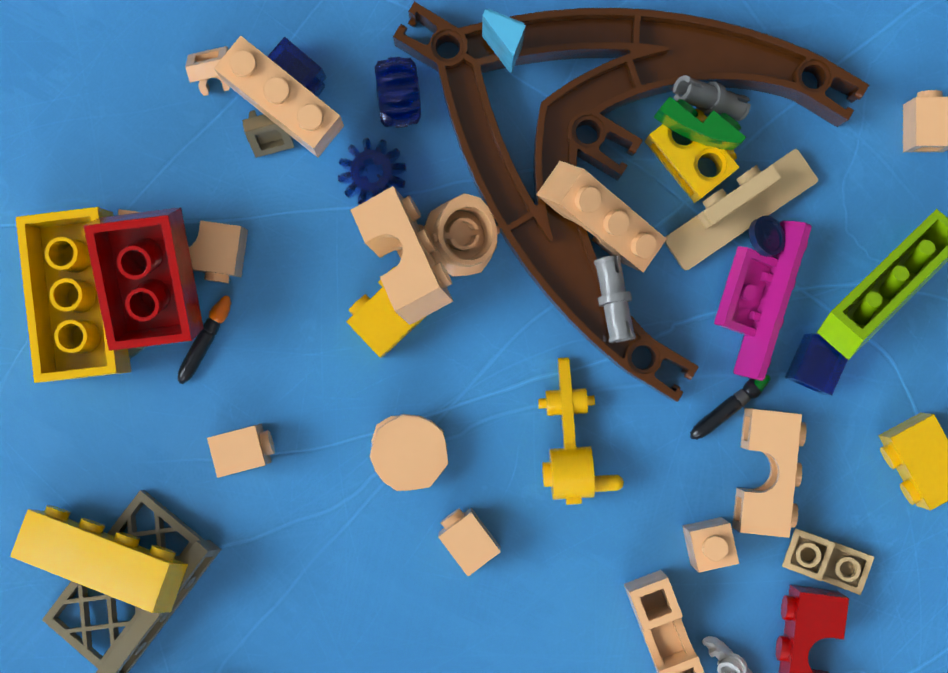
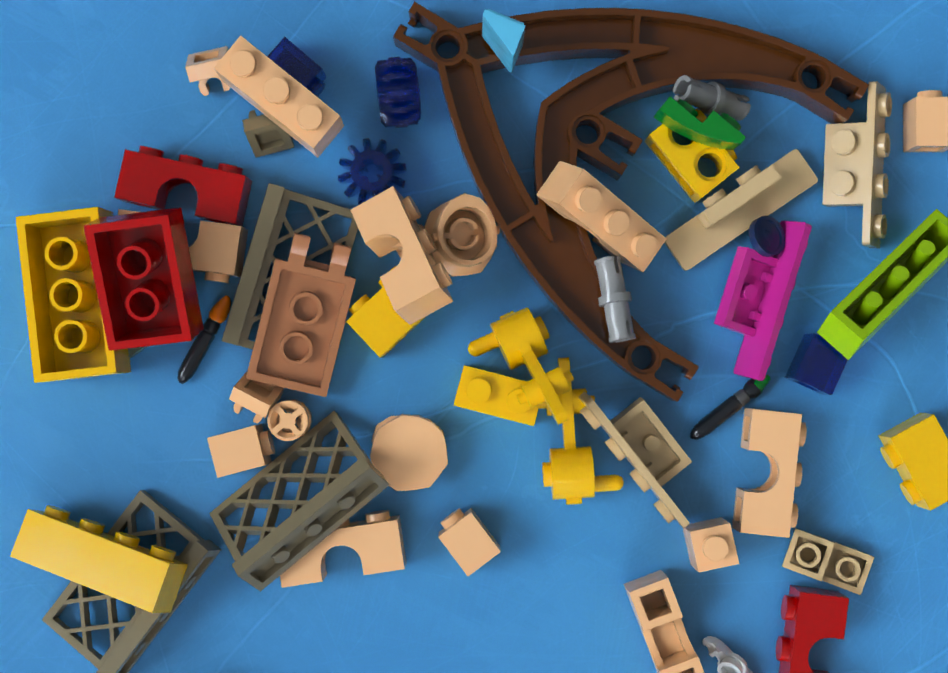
none -> red arch [114,146,253,227]
none -> dark tan fence [209,411,389,592]
none -> dark tan fence [222,183,358,350]
none -> light nougat tile [229,370,284,424]
none -> nougat tile [246,232,356,397]
none -> light nougat wheel [267,399,312,441]
none -> light nougat arch [280,510,407,588]
none -> yellow brick [454,365,539,426]
none -> yellow piece [468,307,574,425]
none -> tan bracket [578,392,692,528]
none -> tan bracket [822,81,892,248]

